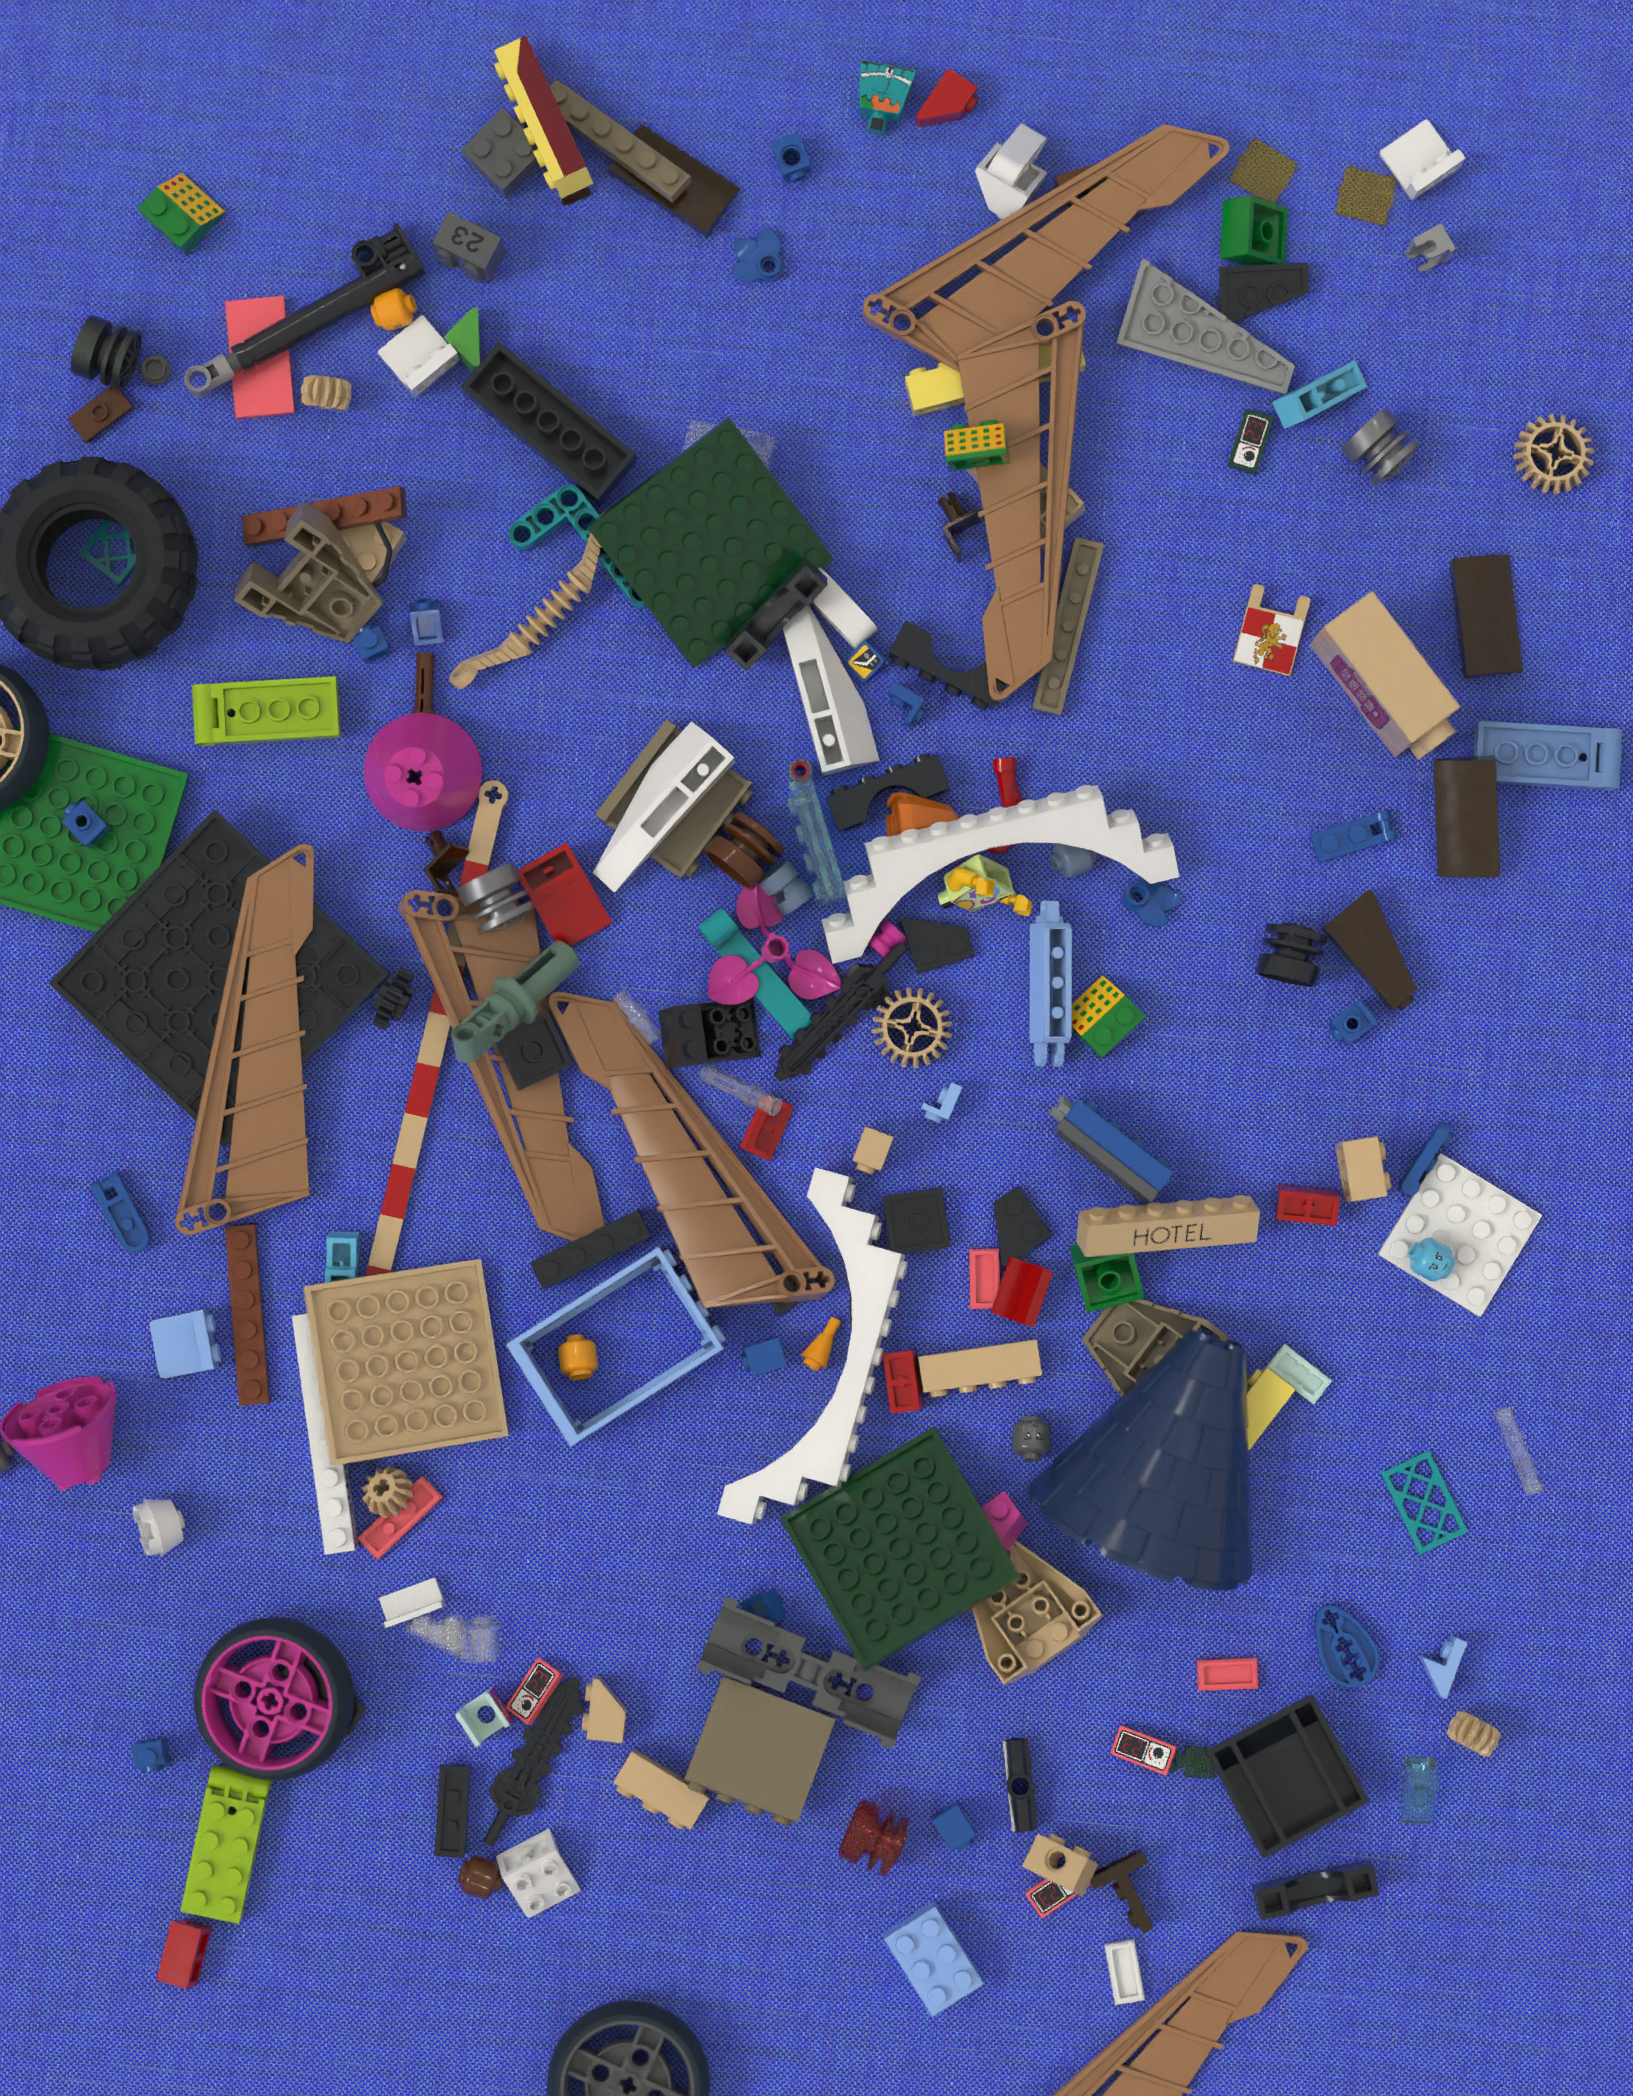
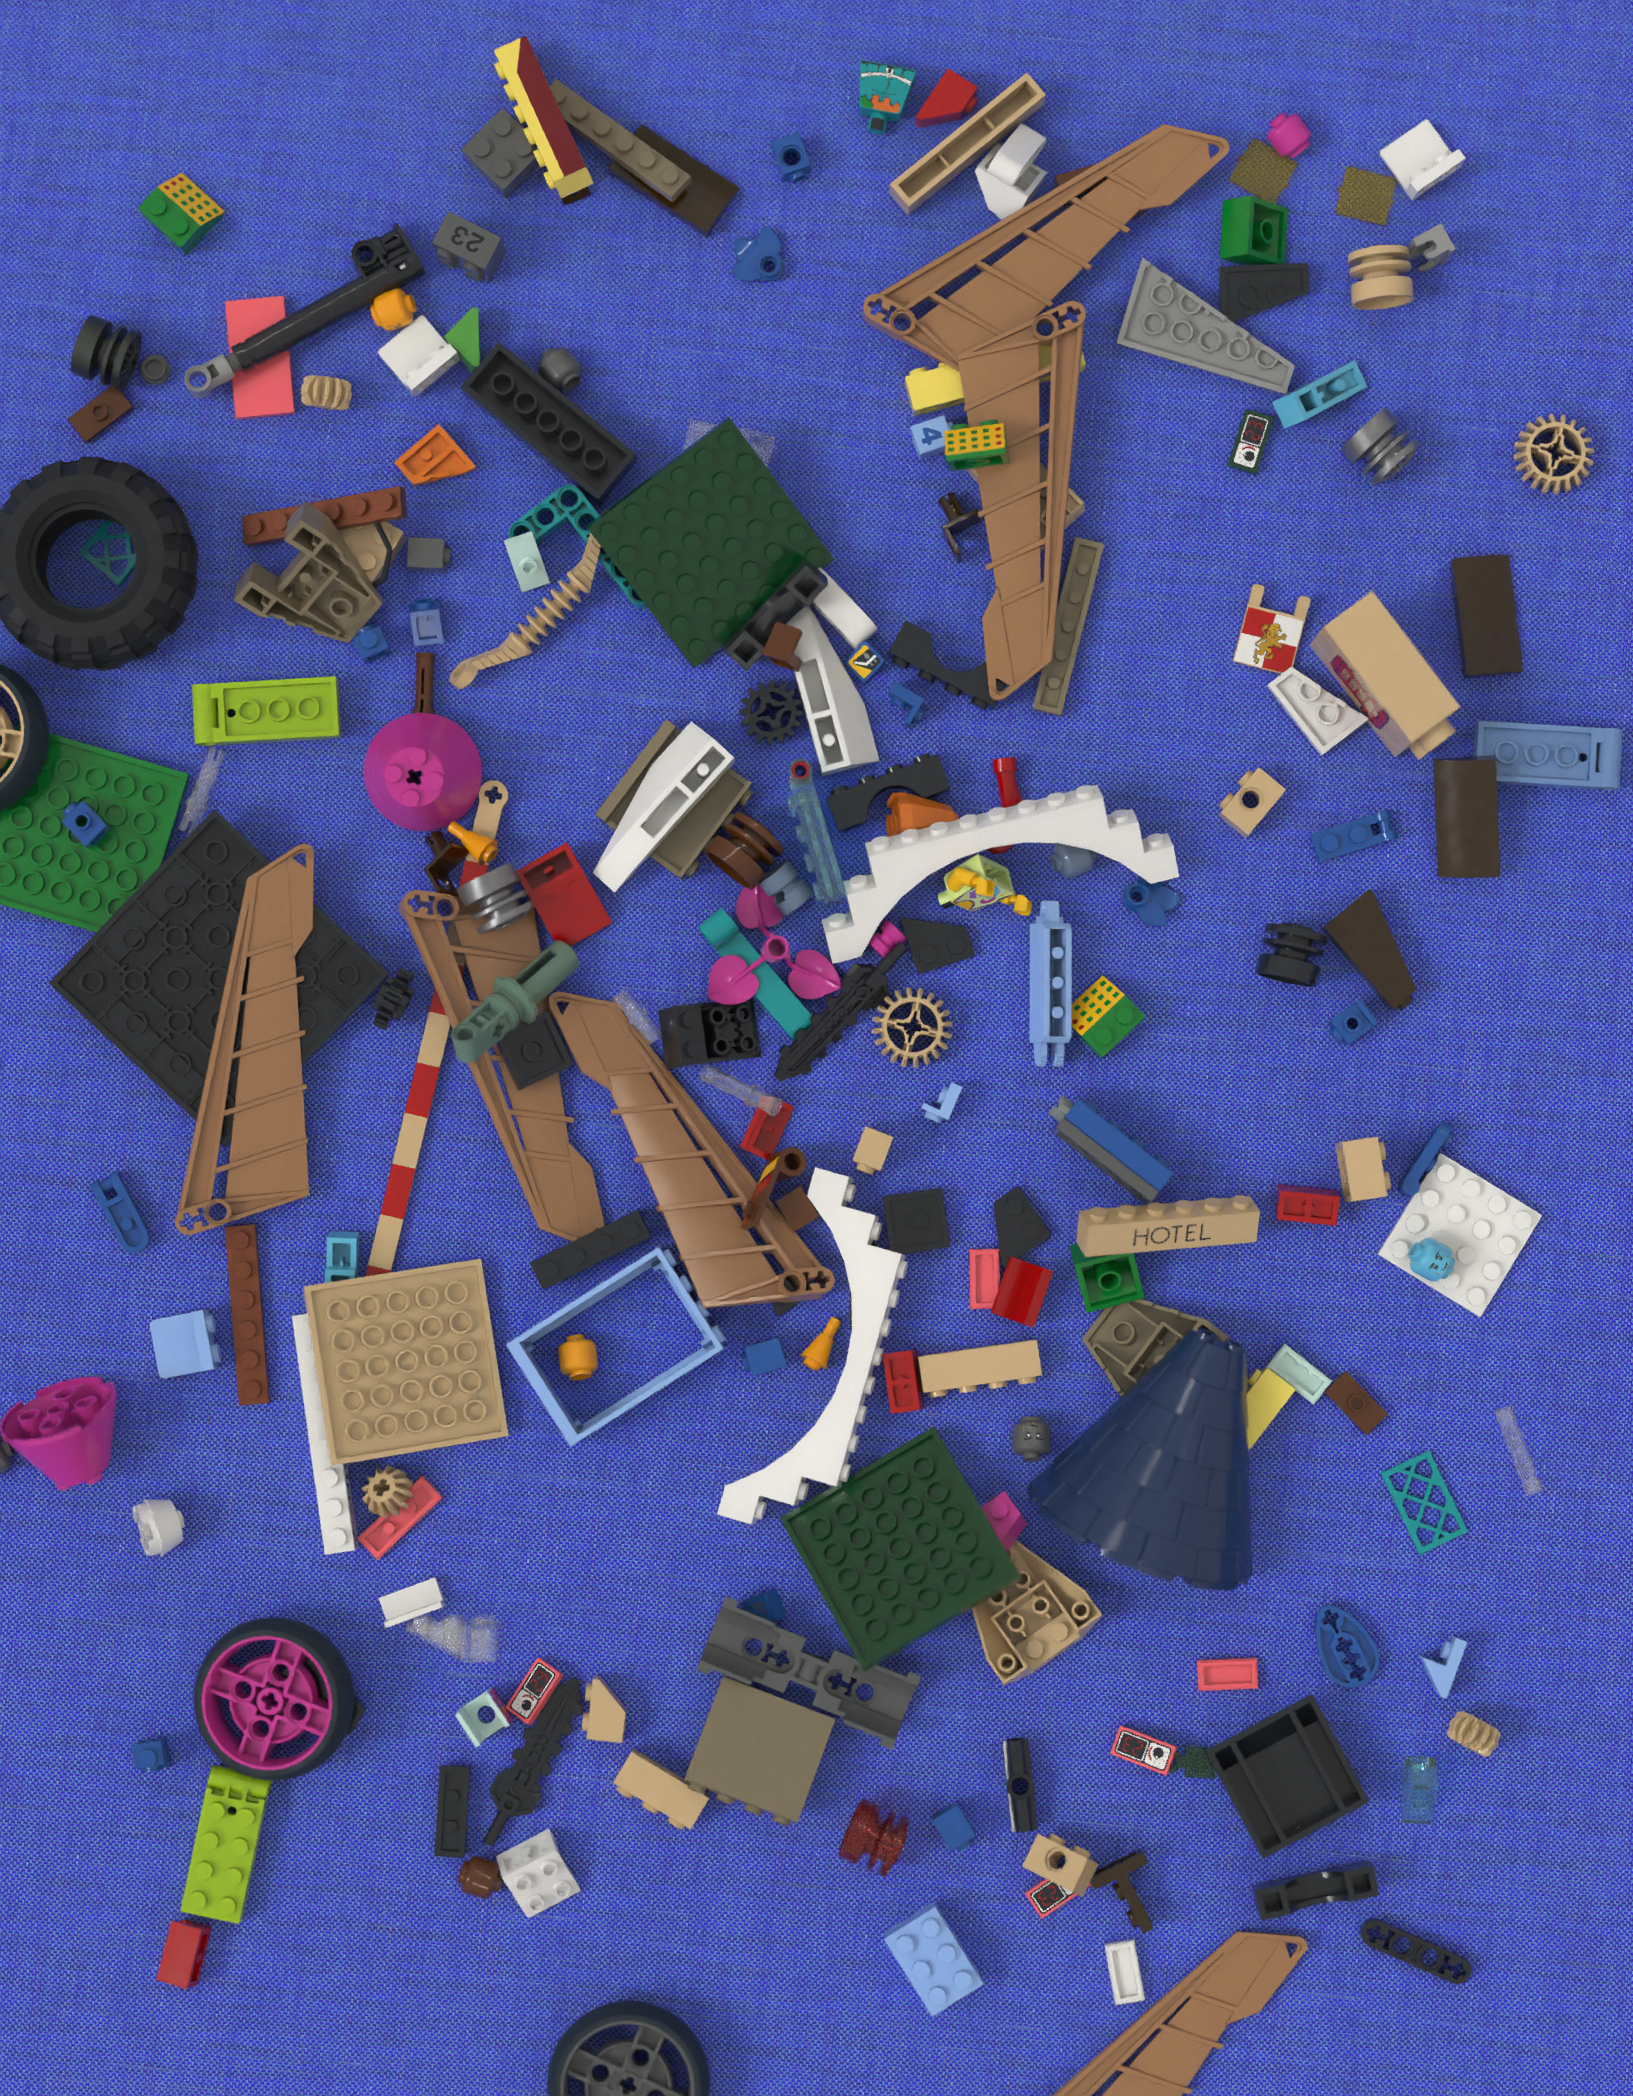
none -> clear pin [177,746,227,835]
none -> orange wing [394,424,477,487]
none -> dark grey brick [407,537,452,573]
none -> light orange cone [448,821,498,865]
none -> light aqua plate [504,531,550,592]
none -> dark grey head [539,347,582,392]
none -> black gear [739,680,803,746]
none -> reddish brown door [740,1147,807,1230]
none -> reddish brown panel [762,622,803,672]
none -> reddish brown panel [775,1186,819,1231]
none -> tan brick [889,73,1046,215]
none -> light blue brick [910,415,953,460]
none -> tan brick [1218,767,1286,838]
none -> dark pink head [1267,112,1311,158]
none -> white wing [1267,667,1369,756]
none -> reddish brown plate [1324,1371,1387,1435]
none -> tan wheel [1347,245,1414,310]
none -> black beam [1359,1918,1471,1984]

